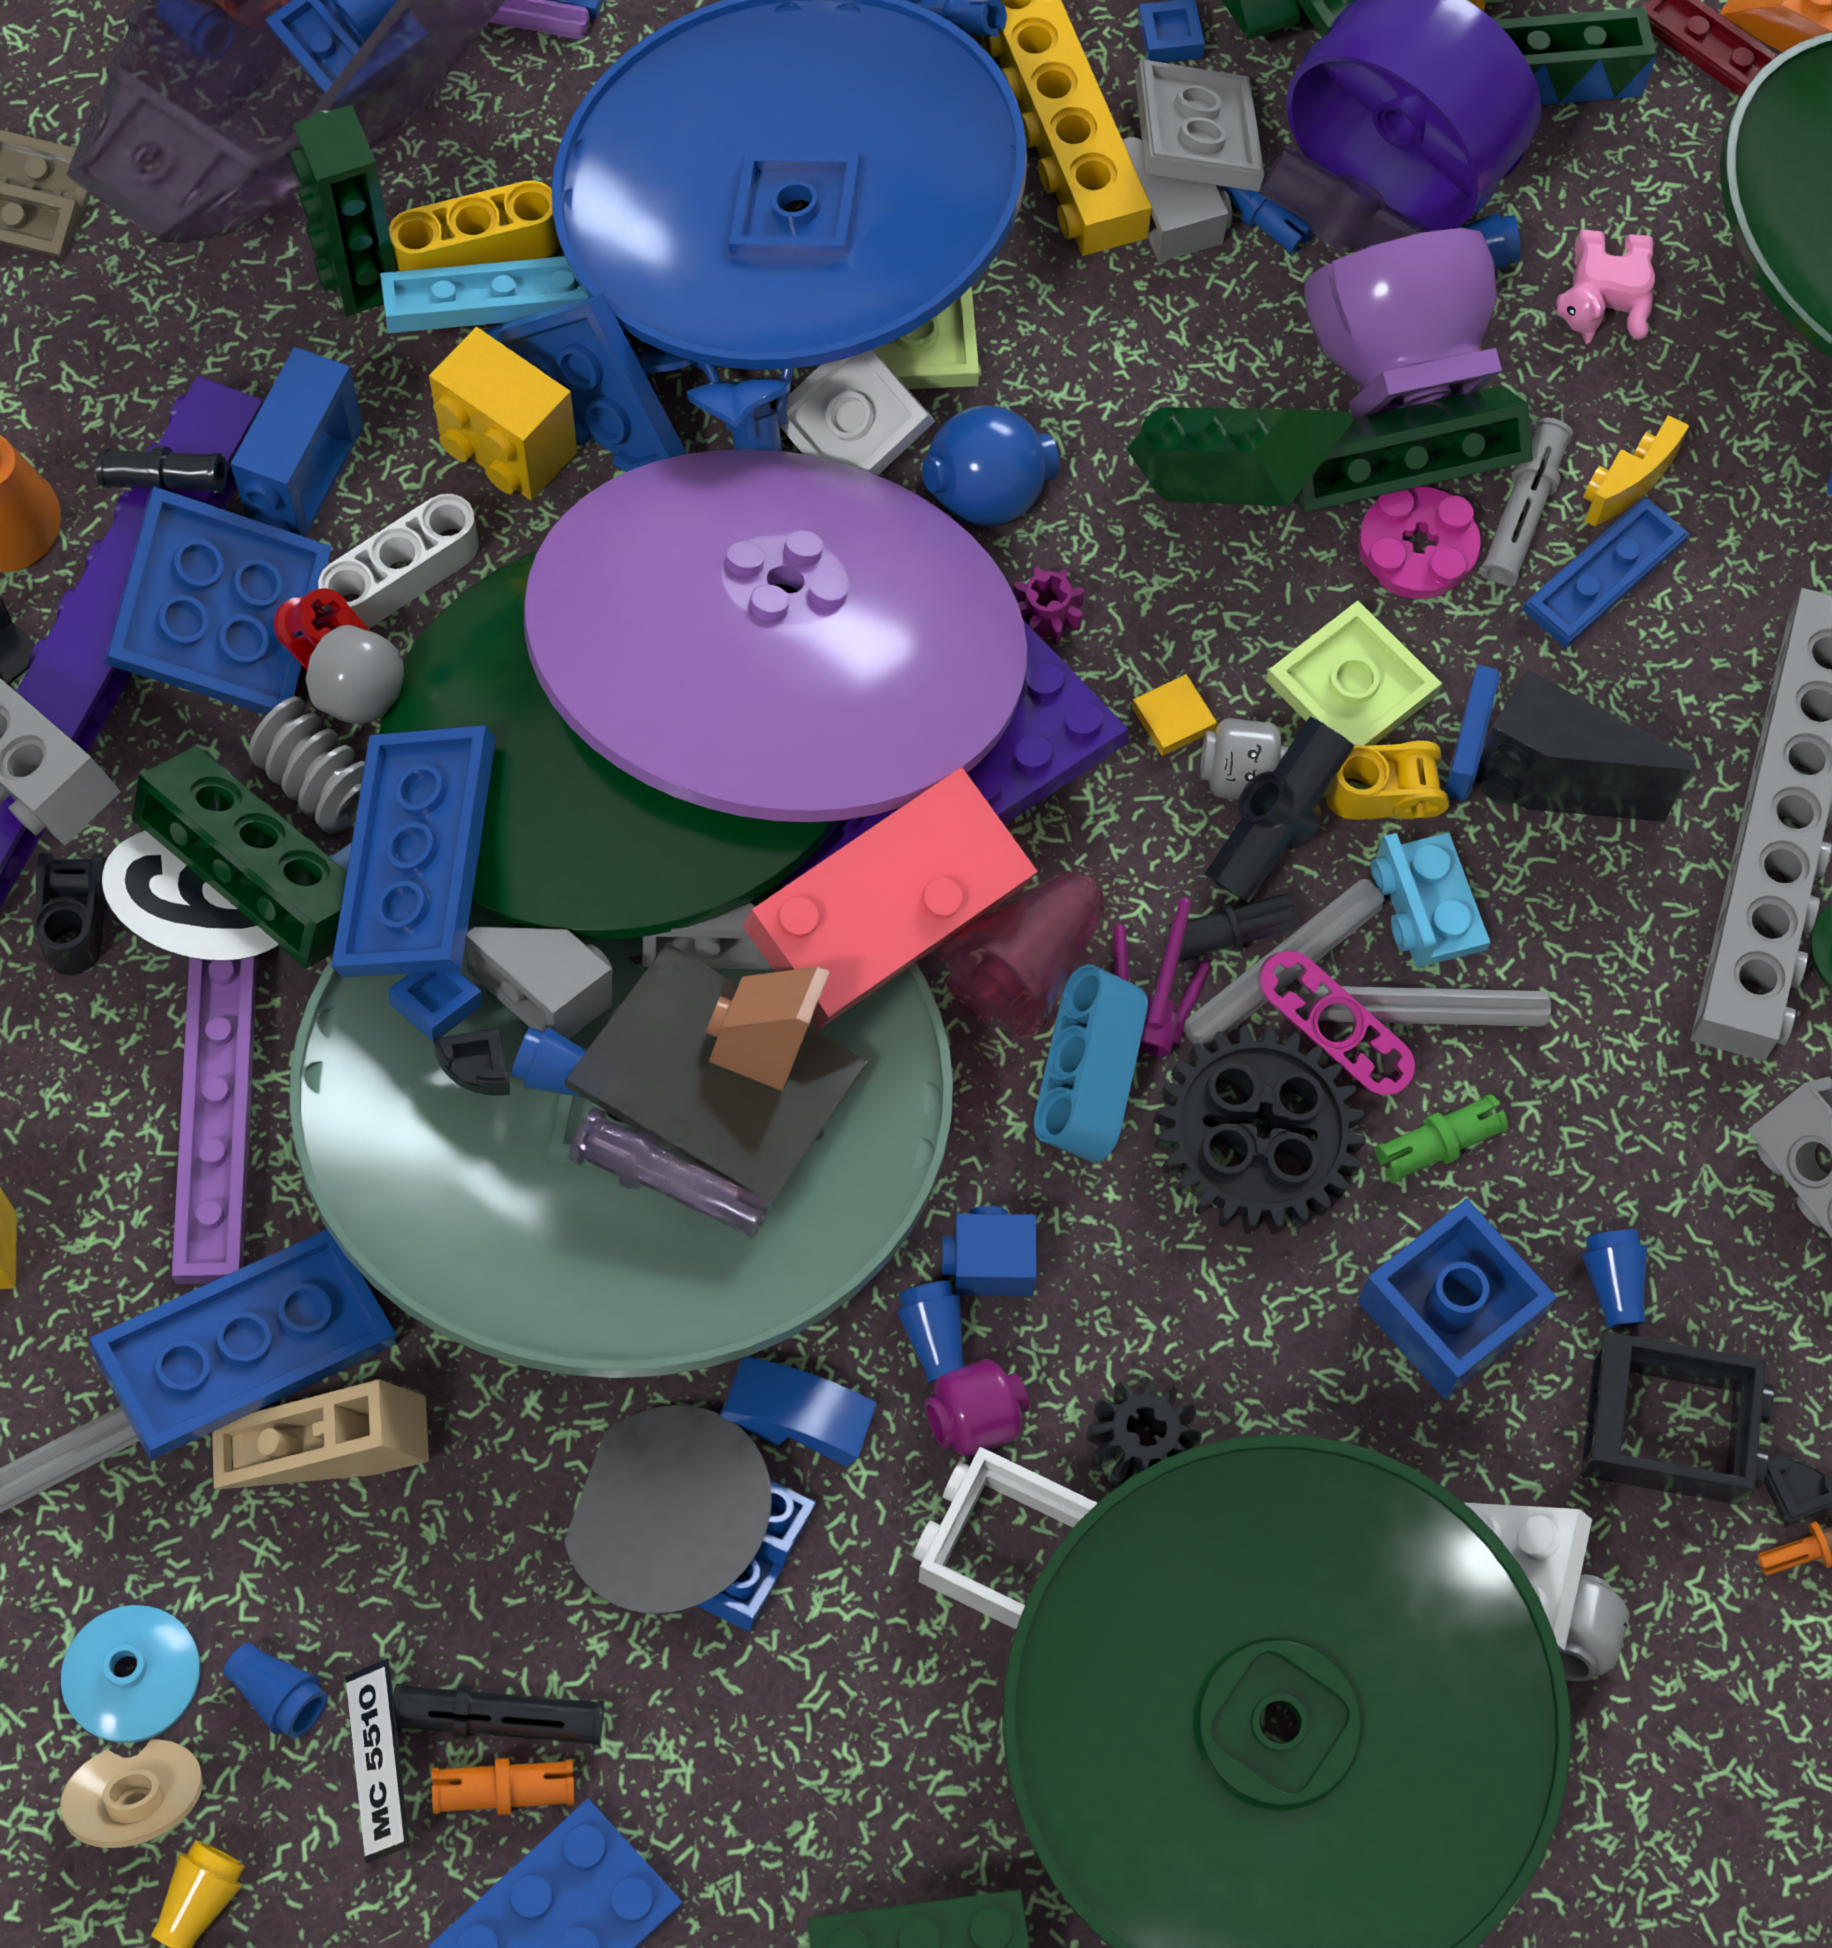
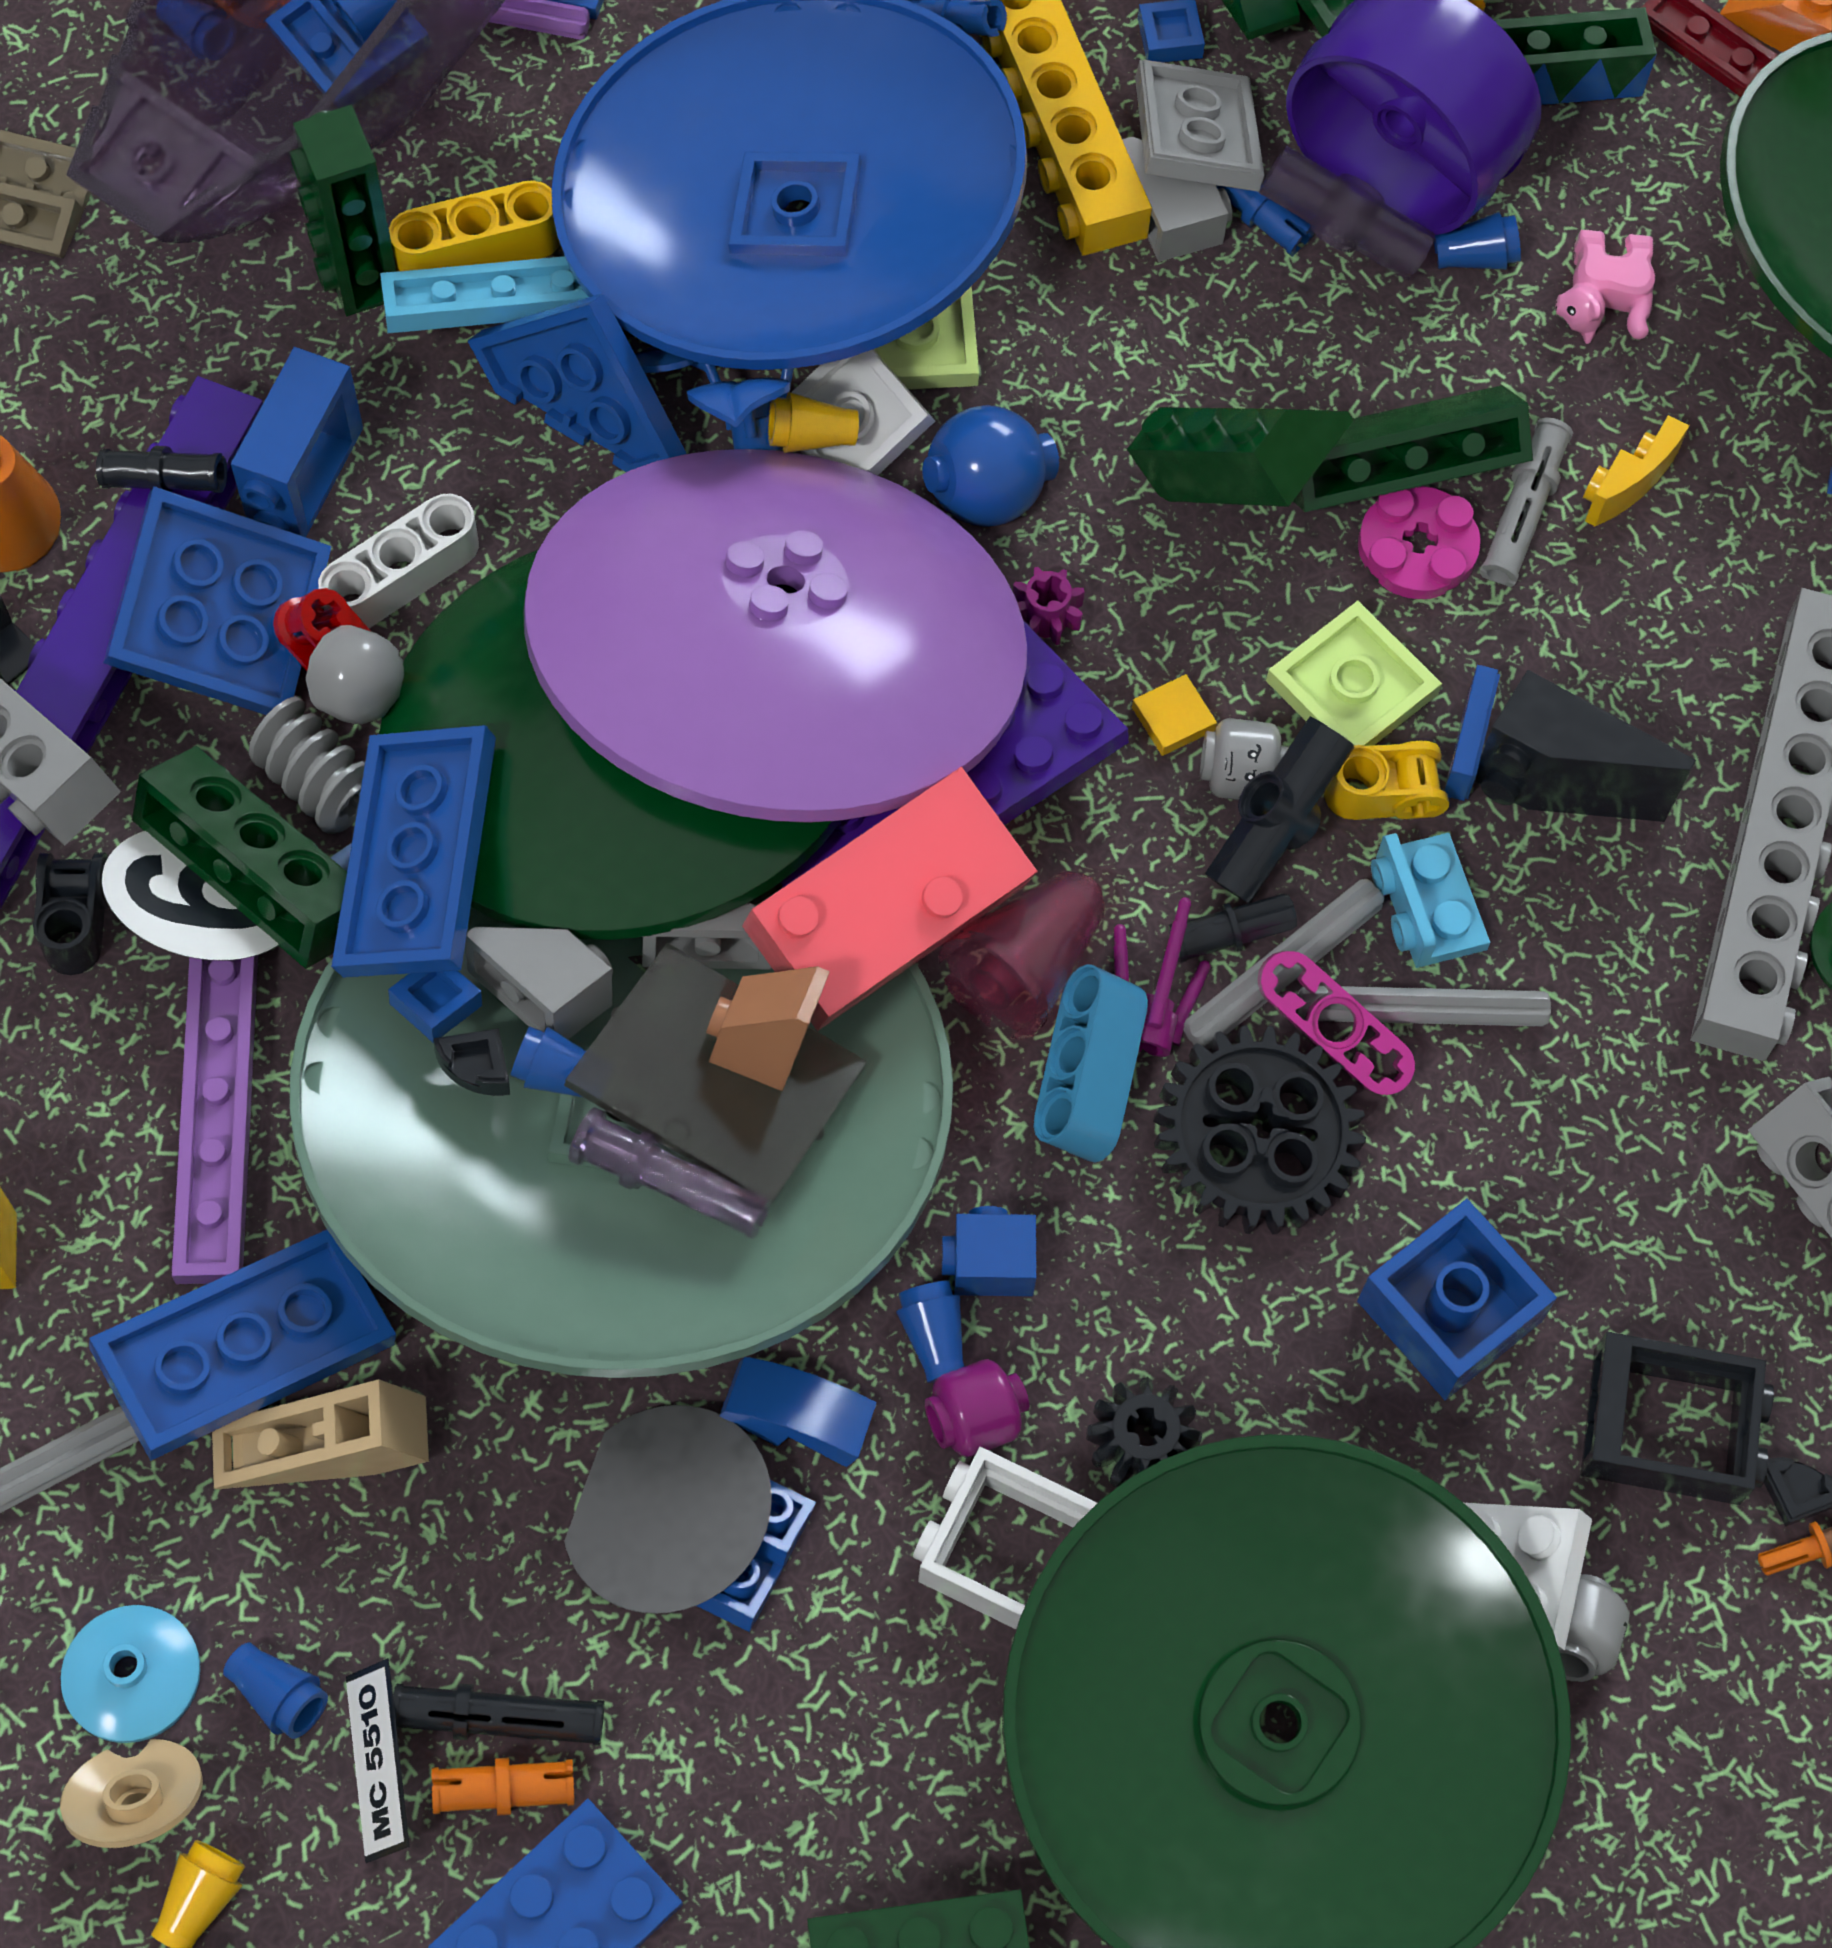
yellow brick [429,327,578,501] -> none
medium lavender plate [1304,228,1502,418] -> none
bright green pin [1374,1094,1508,1184] -> none
blue tile [1522,496,1690,649] -> none
blue cone [1581,1229,1647,1329] -> none
none -> yellow cone [768,392,859,453]

